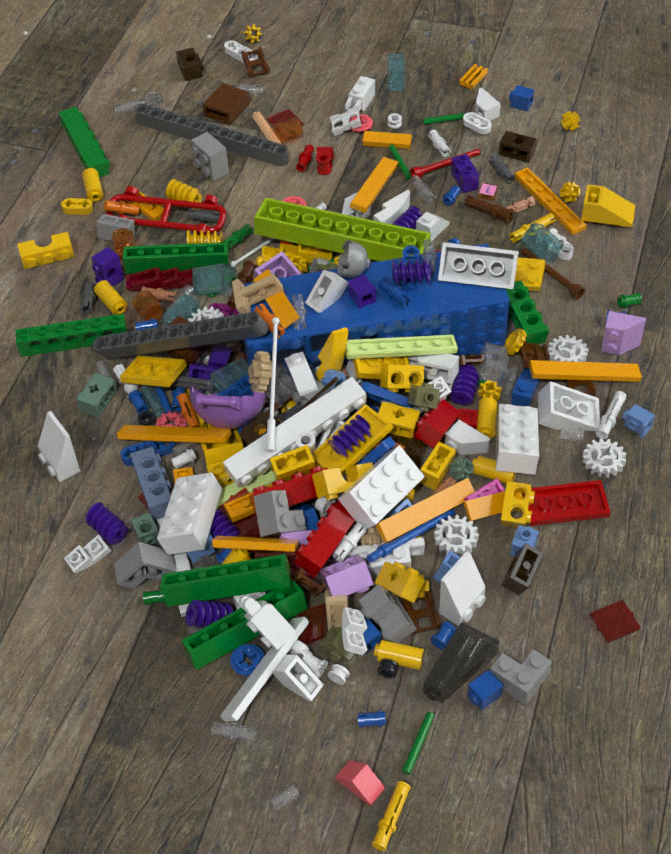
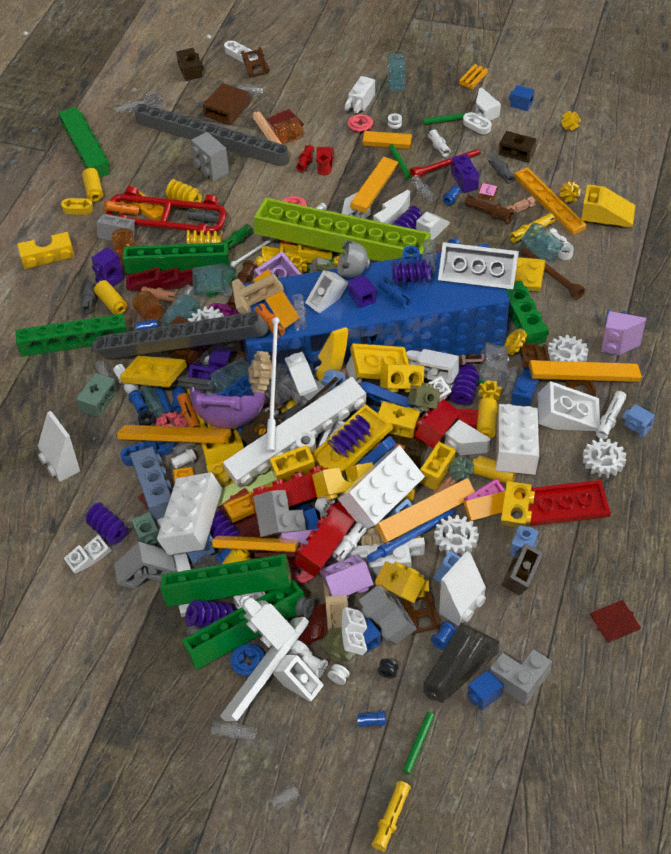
green pin [143,590,166,605] -> none
yellow gear [243,24,262,44] -> none
reddish brown piece [292,568,326,597] -> none
white piece [330,106,362,136] -> none
coral slope [335,760,385,806] -> none
yellowish green tile [345,335,458,359] -> none
yellow brick [374,640,424,670] -> none
clear pin [560,428,585,444] -> none
green pin [617,293,642,309] -> none
none -> dark grey bush [296,597,314,618]

